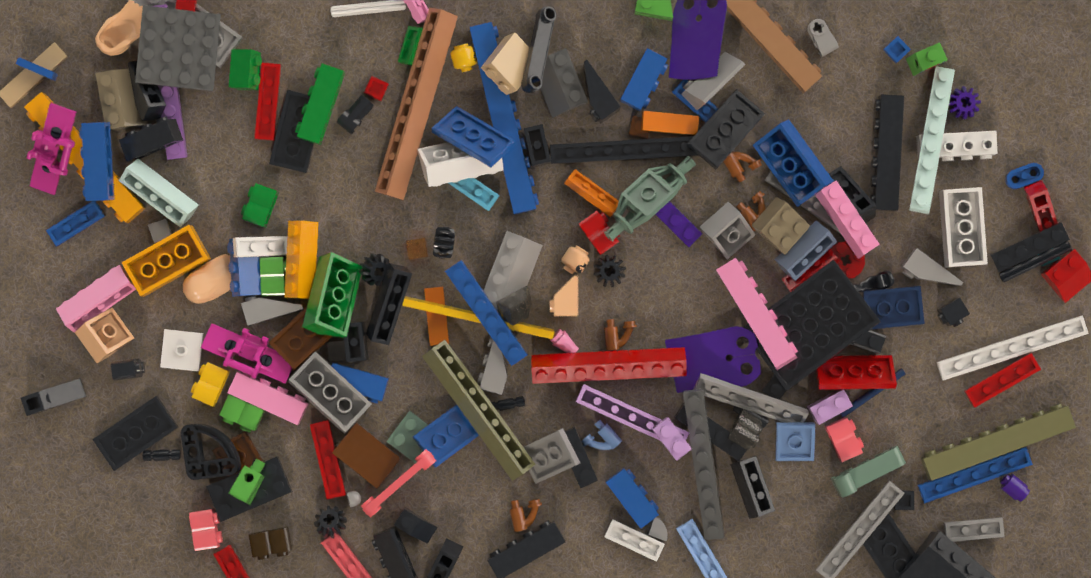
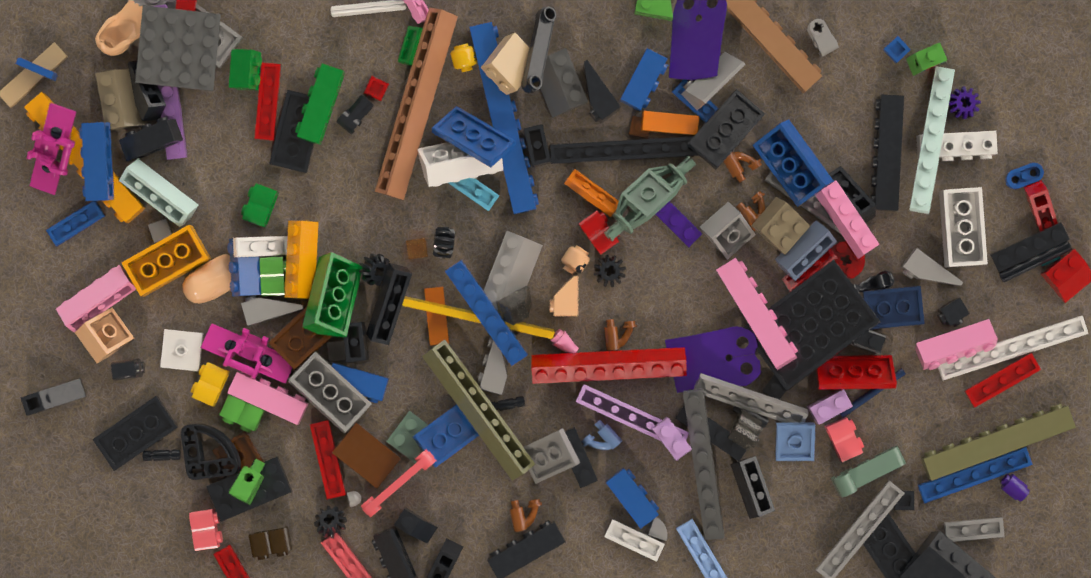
none -> bright pink brick [915,319,998,370]

